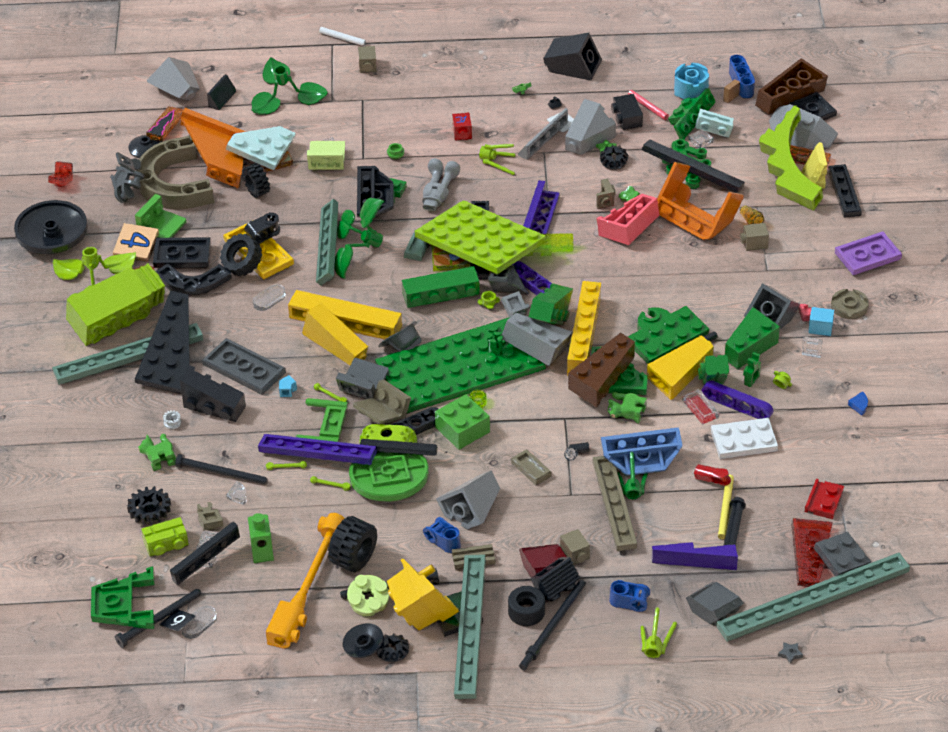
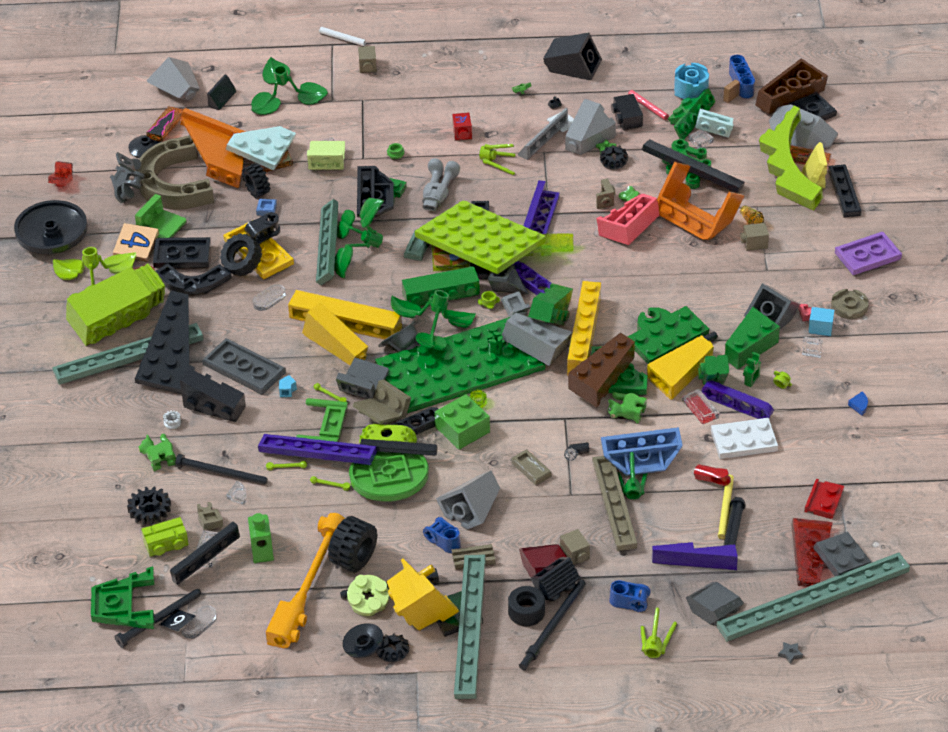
none -> medium blue tile [256,199,277,216]
none -> green plant [391,290,476,351]

